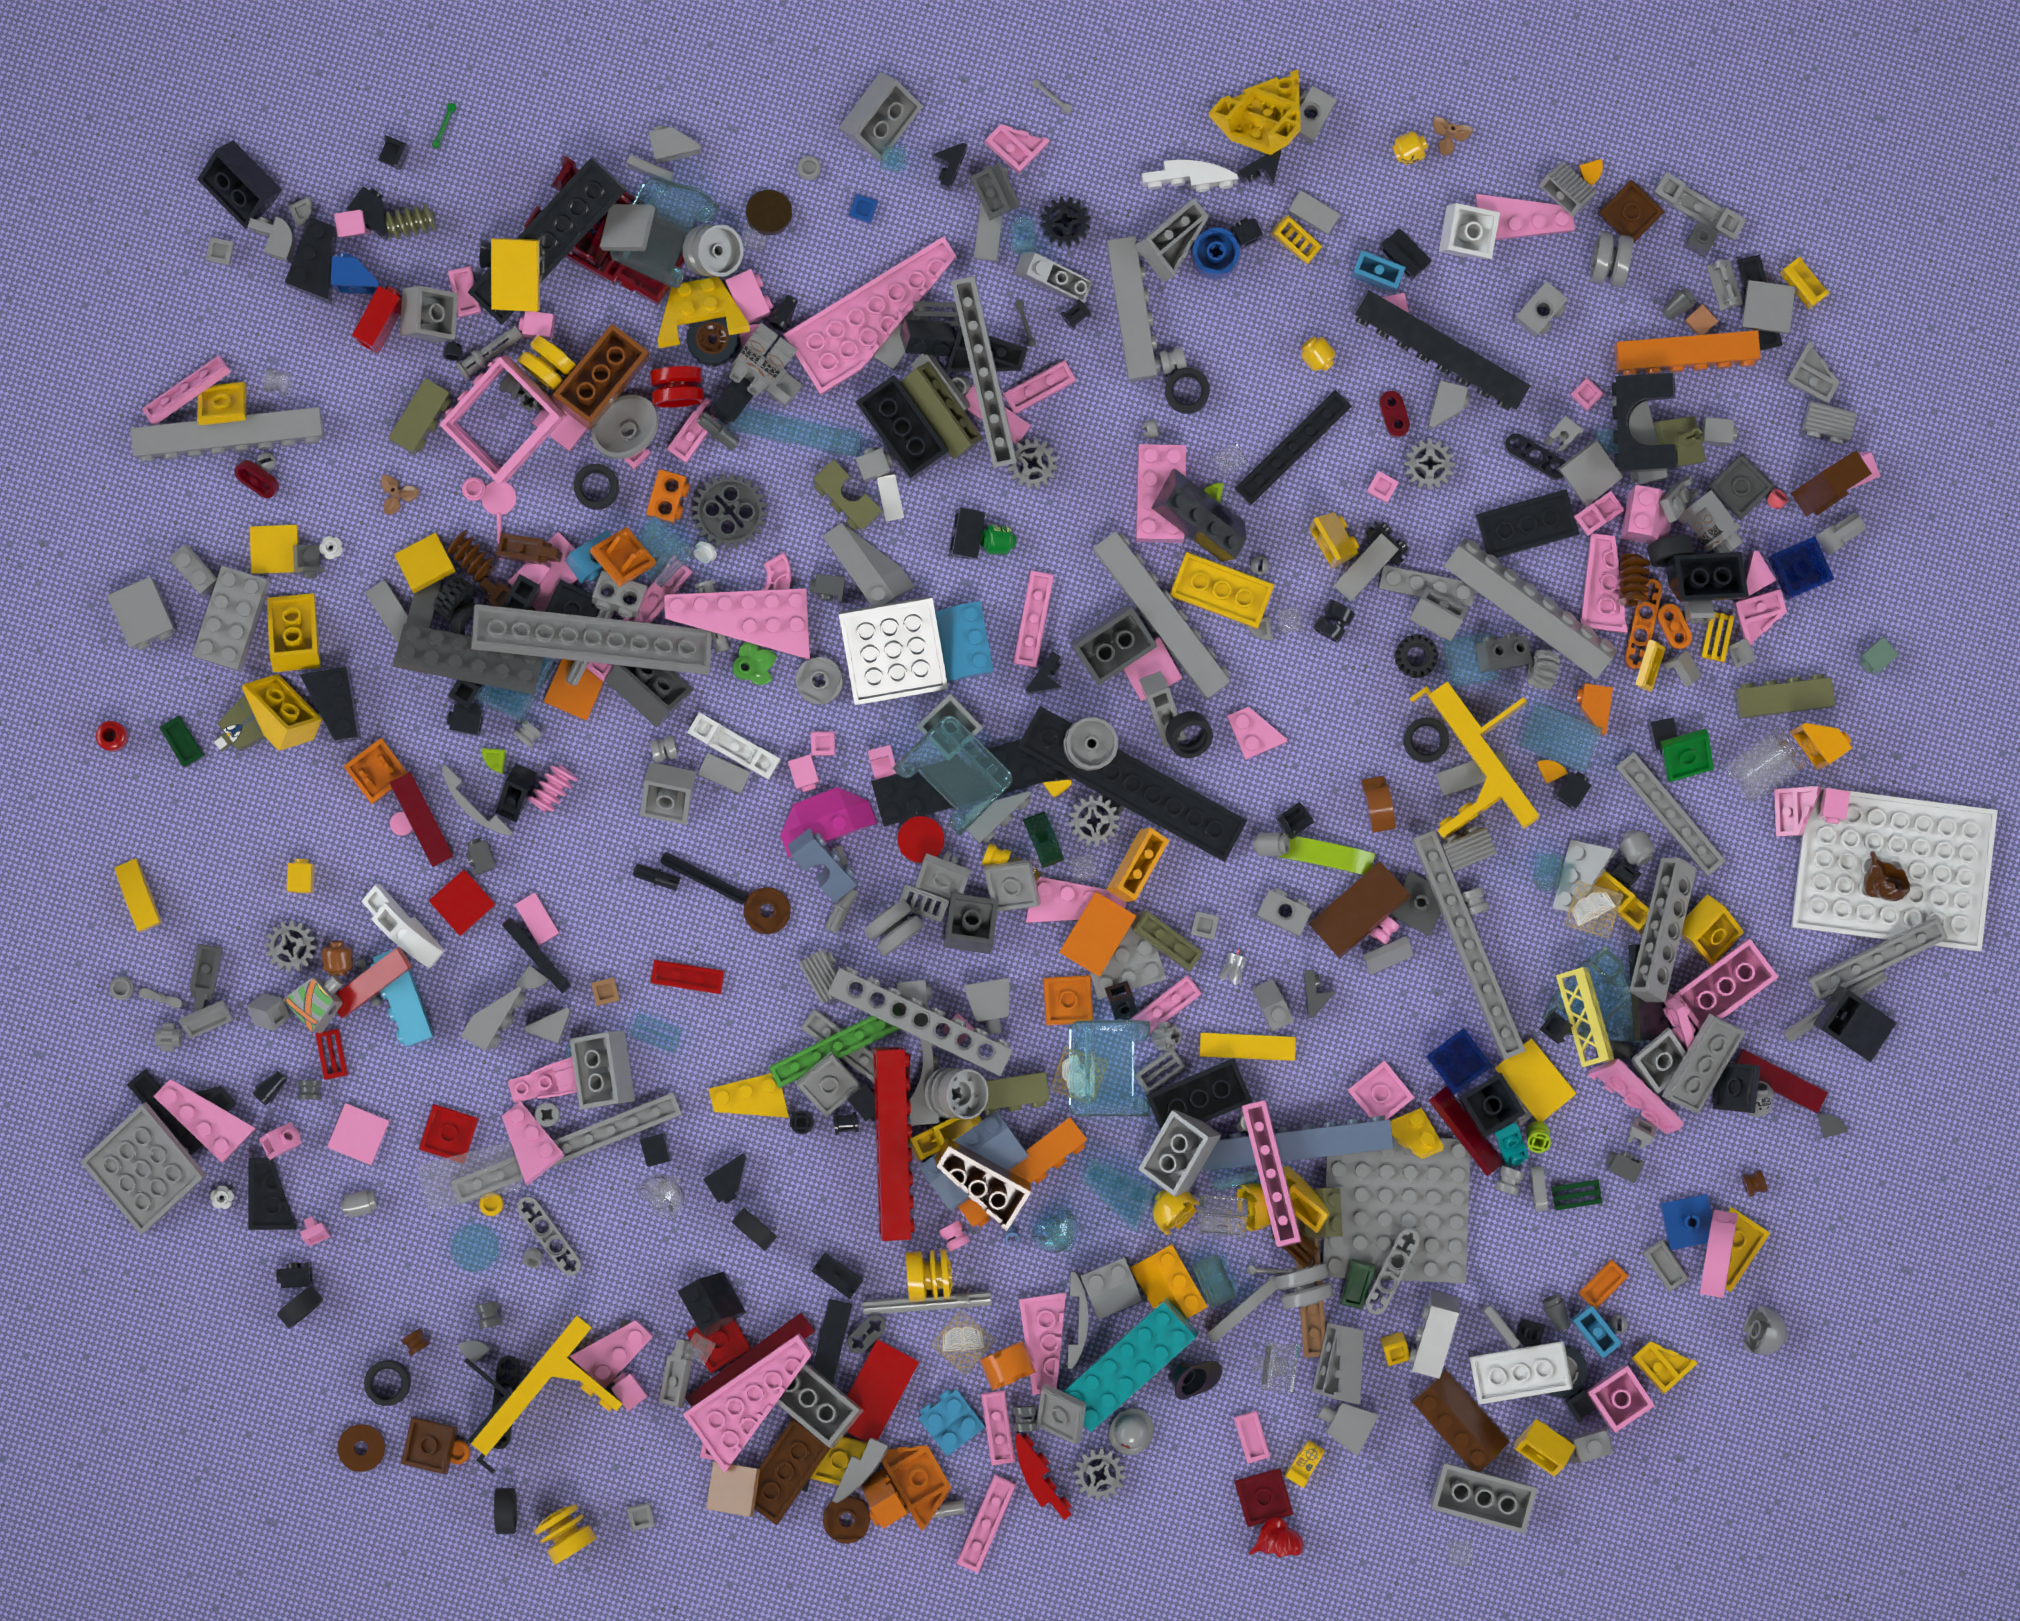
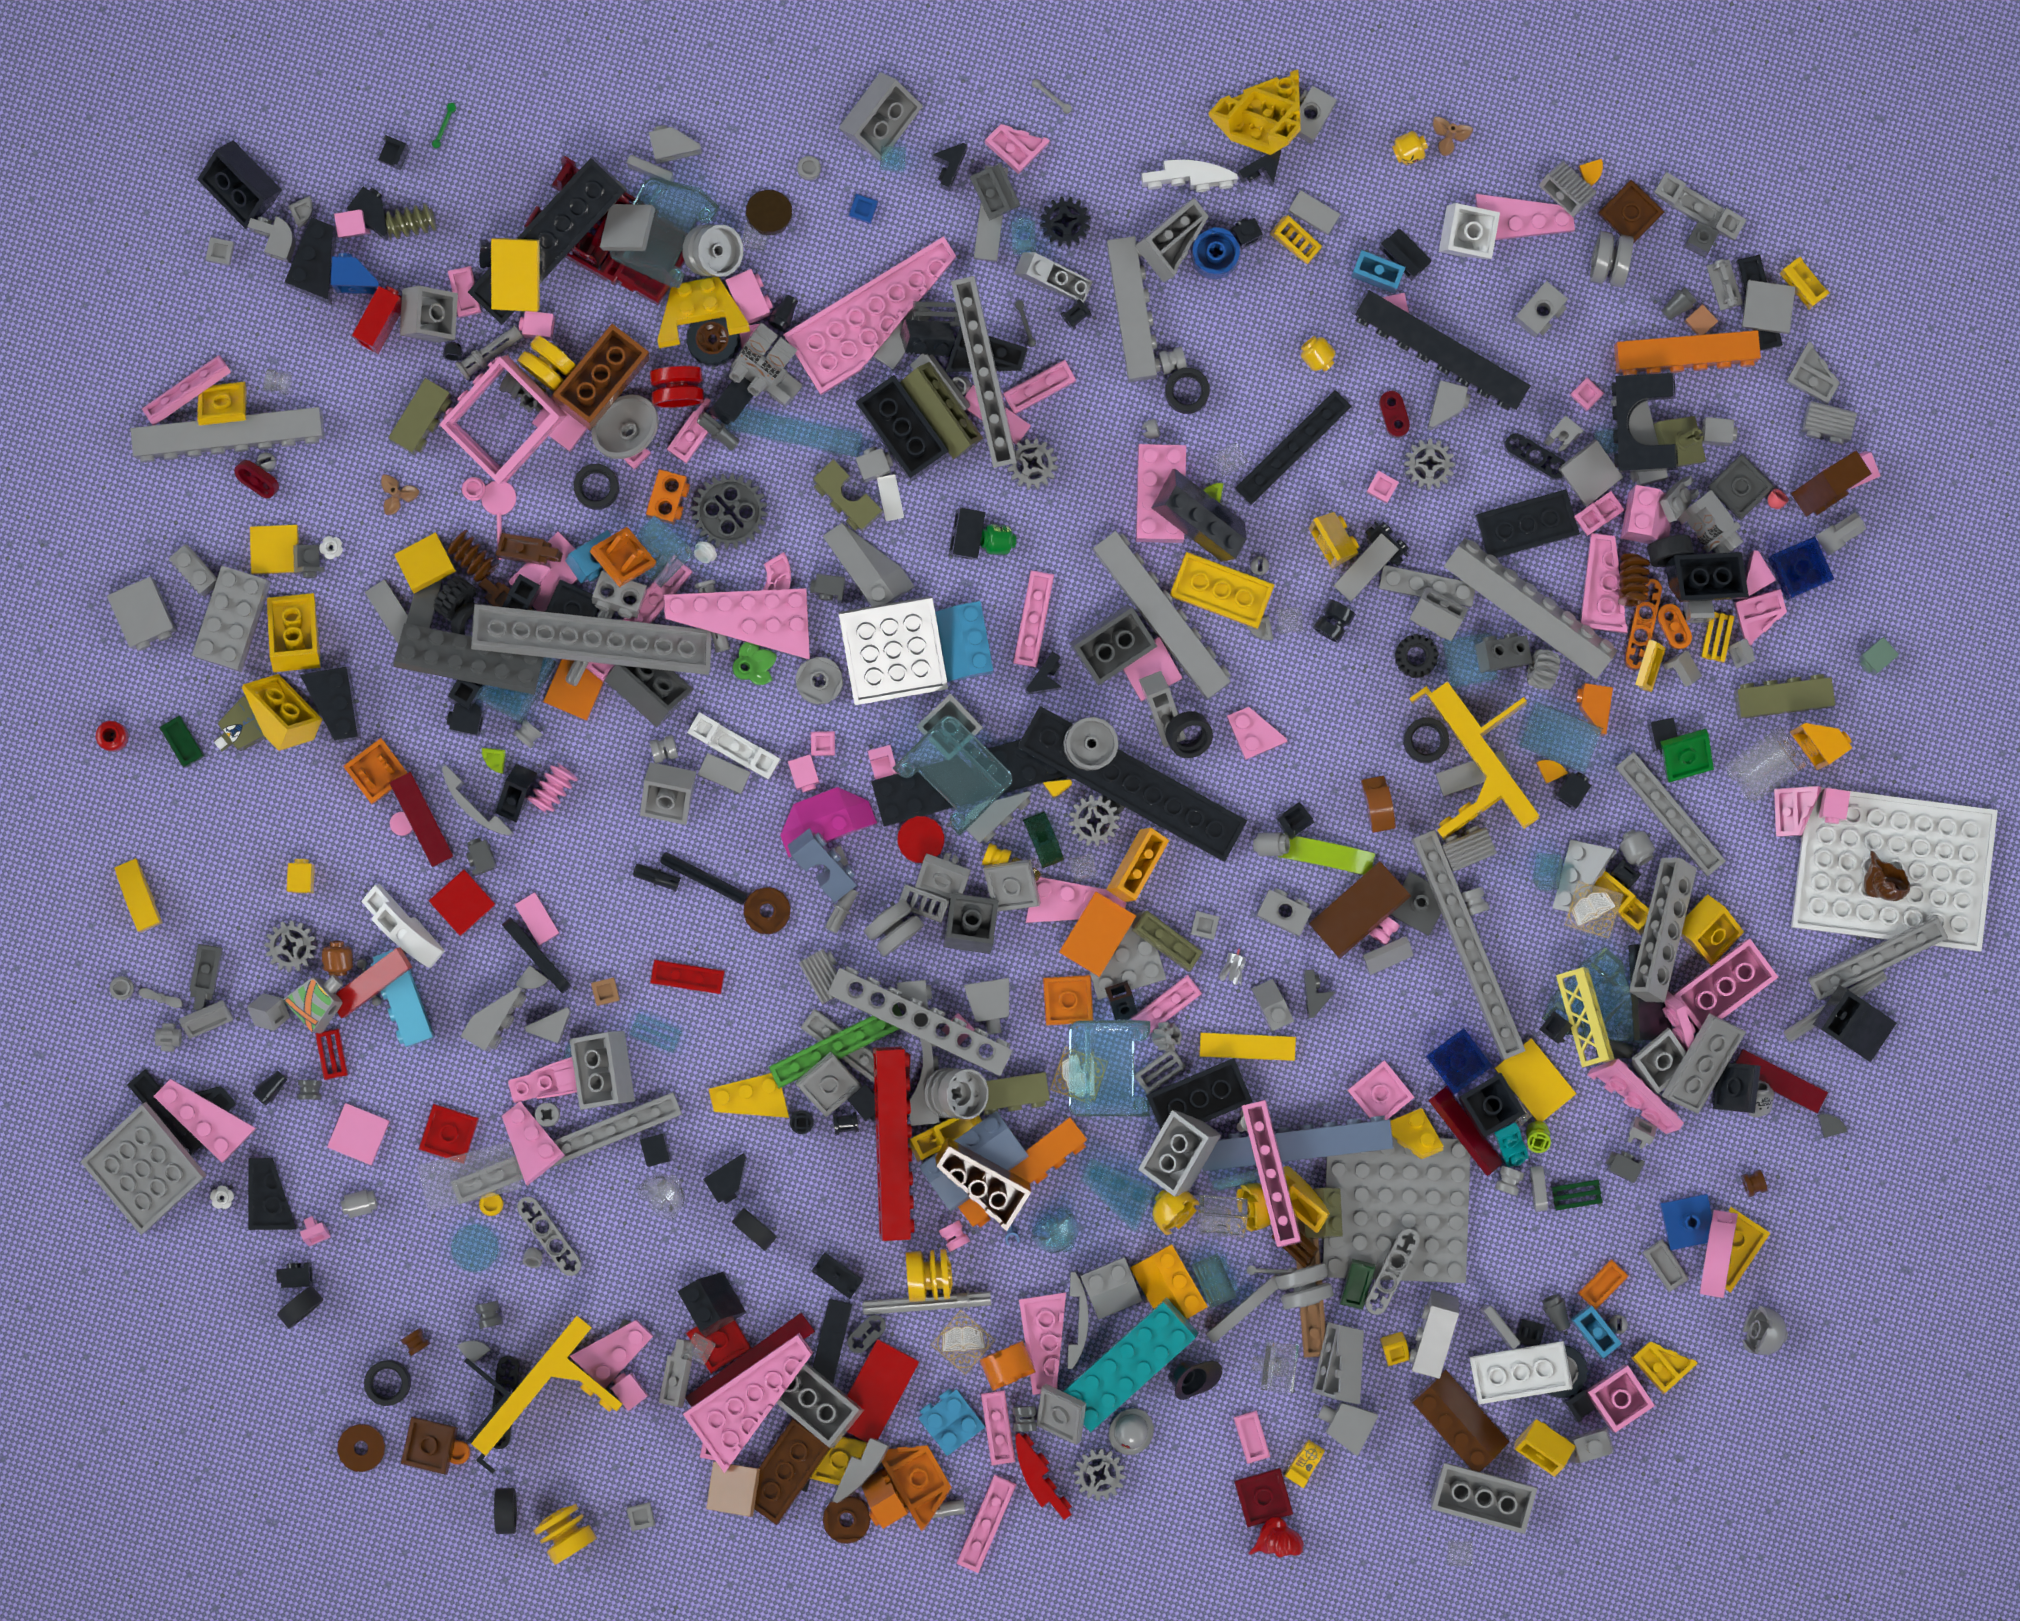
bright pink brick [259,1122,302,1160] -> none

